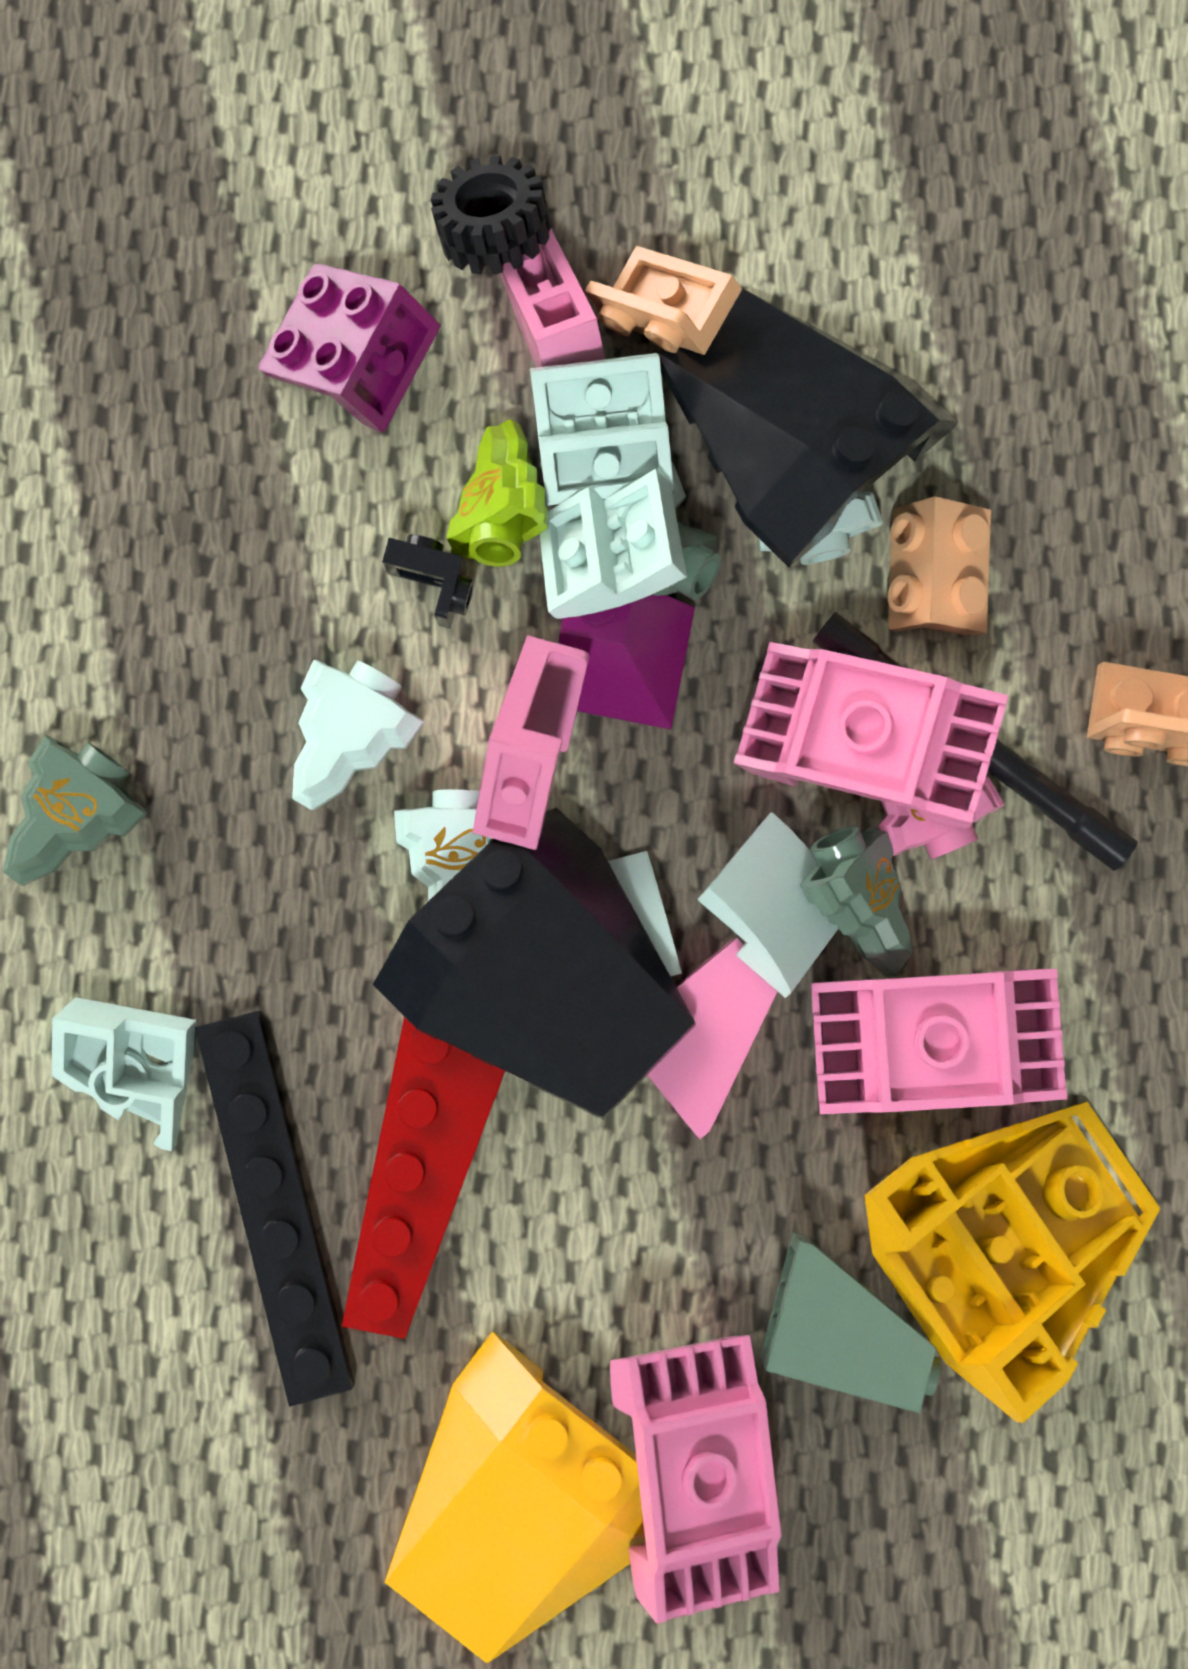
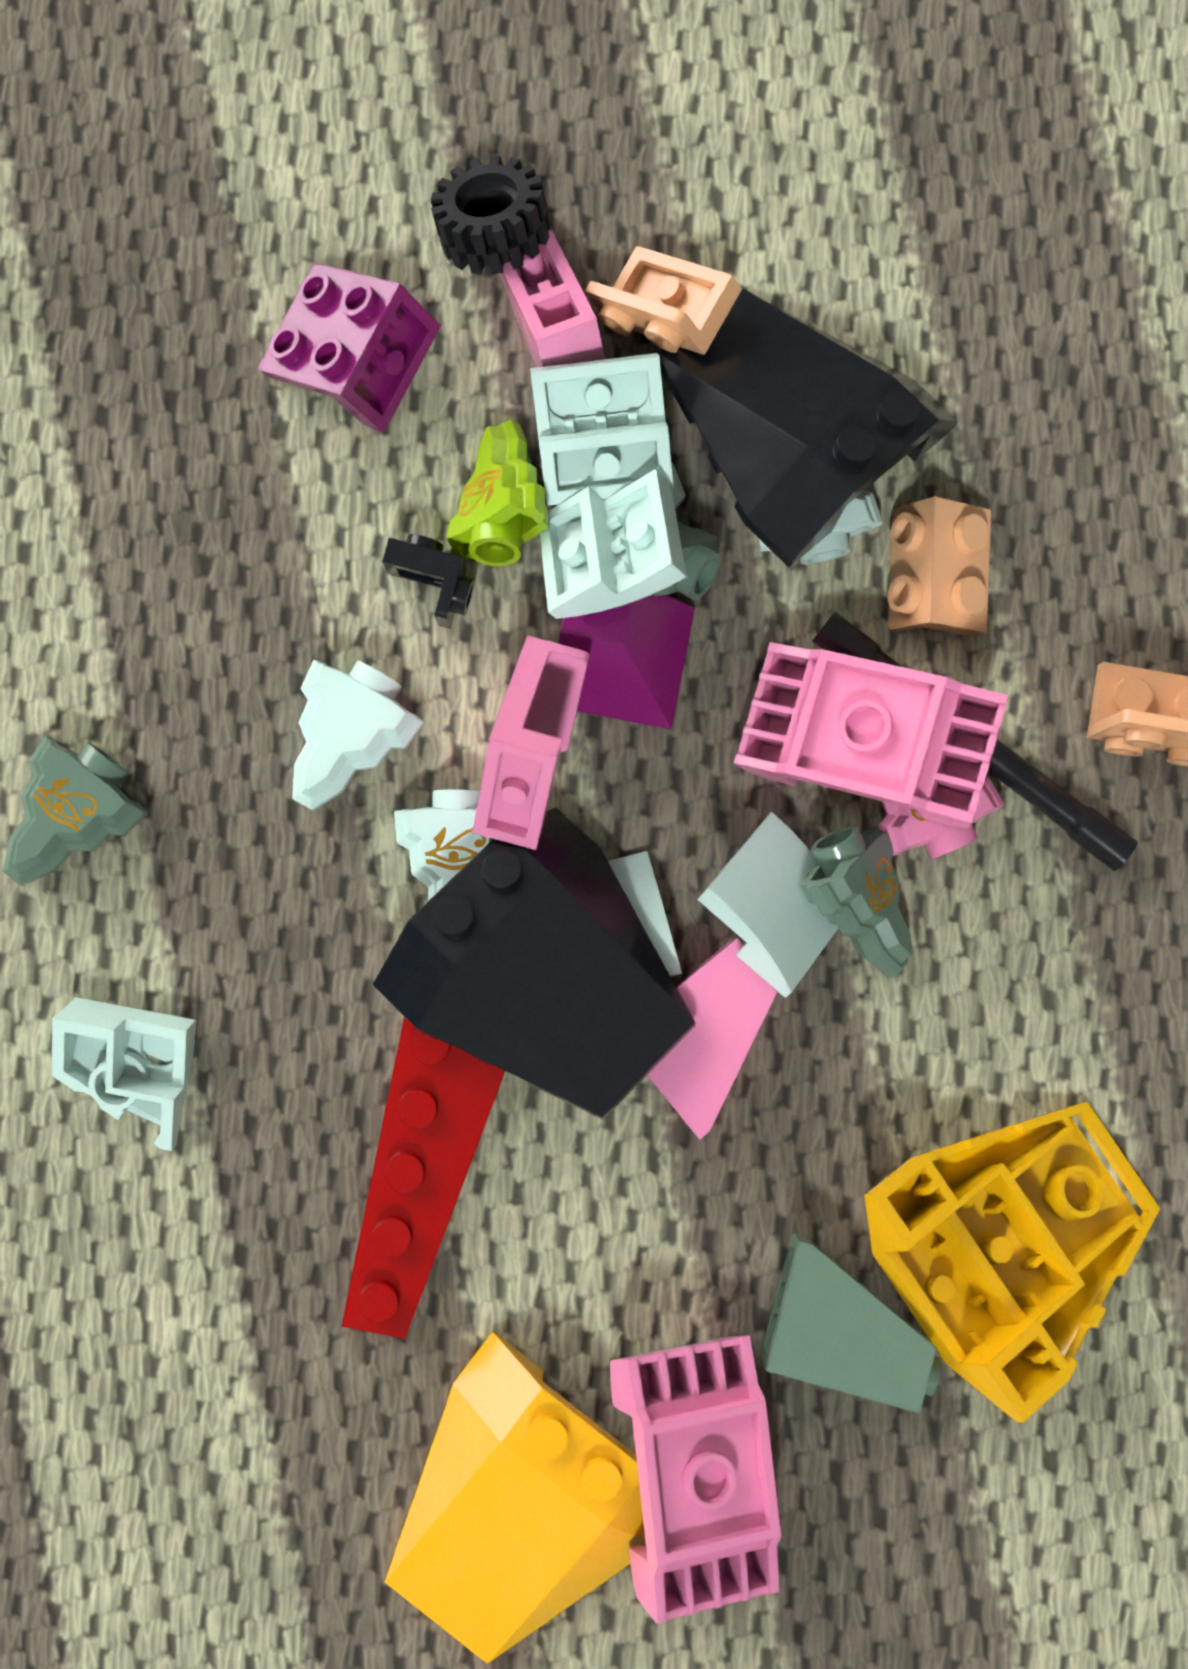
black plate [195,1010,355,1407] -> none
bright pink plate [811,969,1067,1114] -> none

